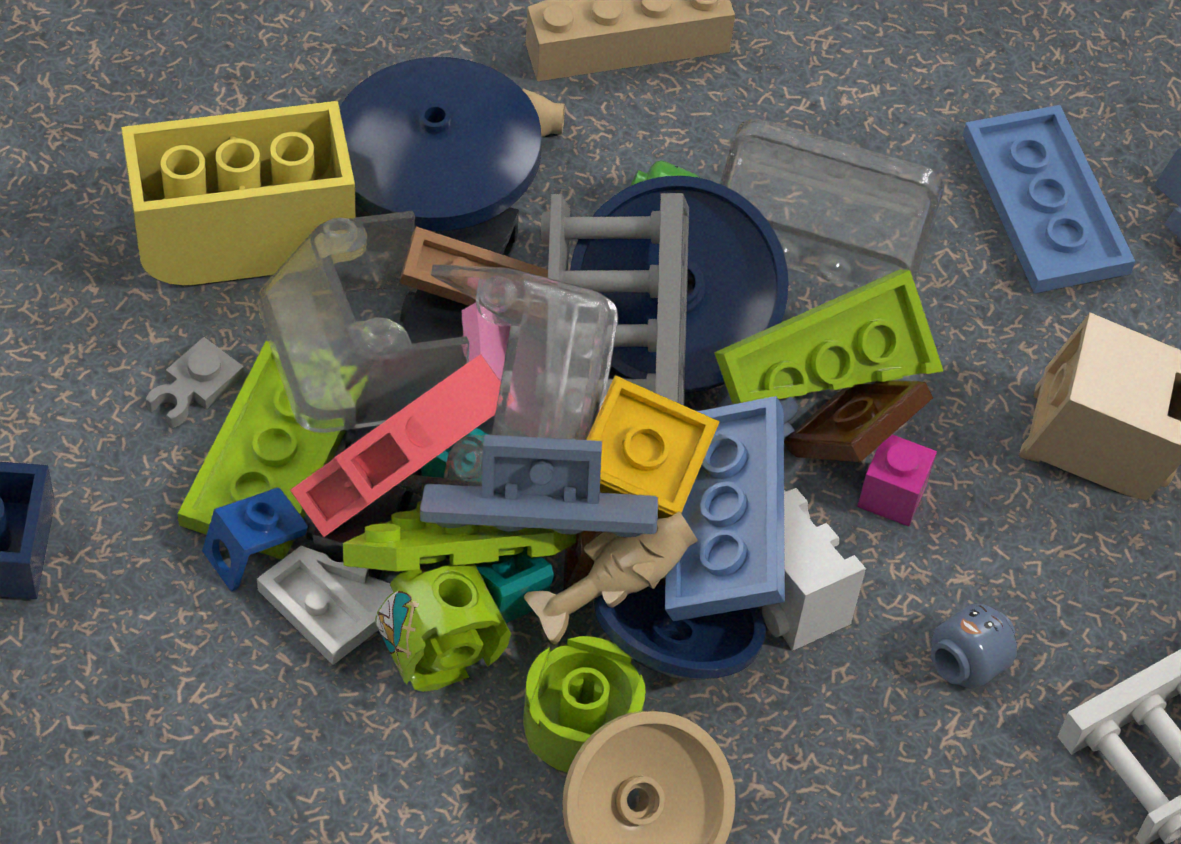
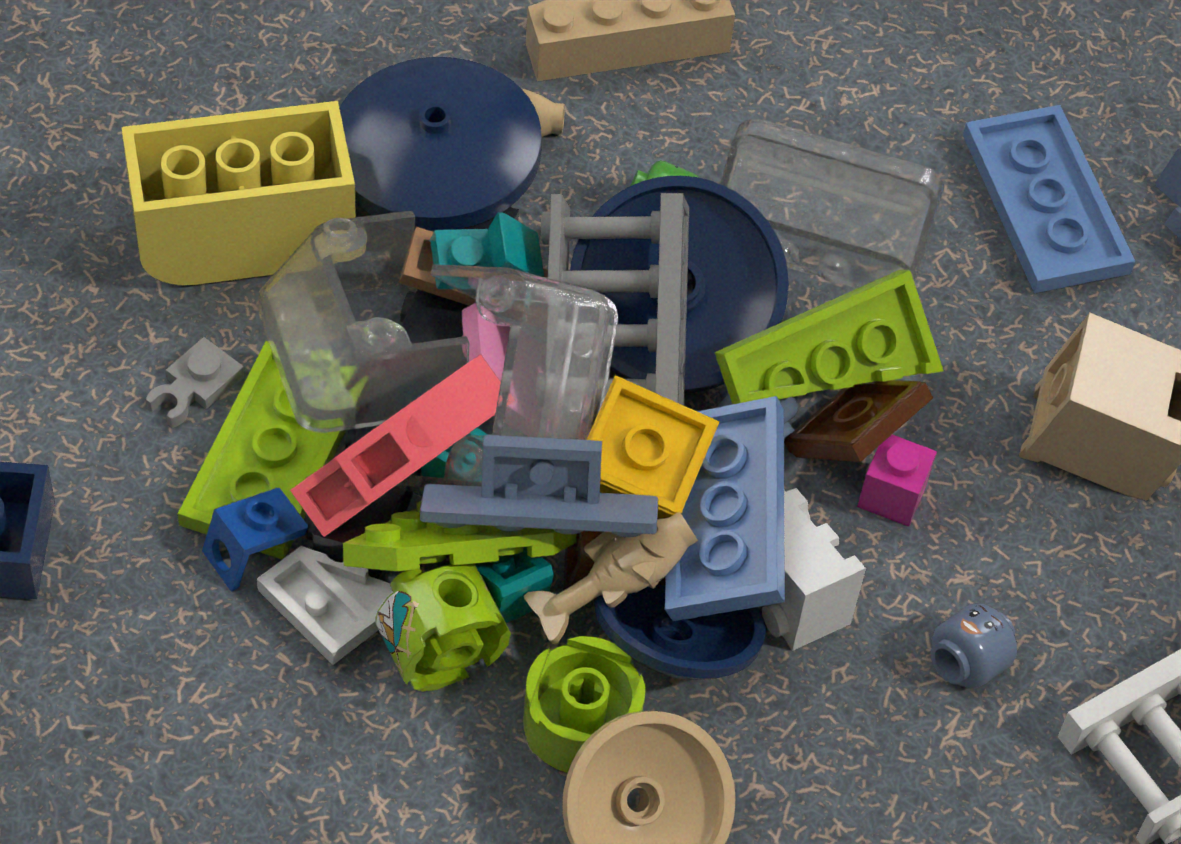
none -> teal slope [430,213,545,289]

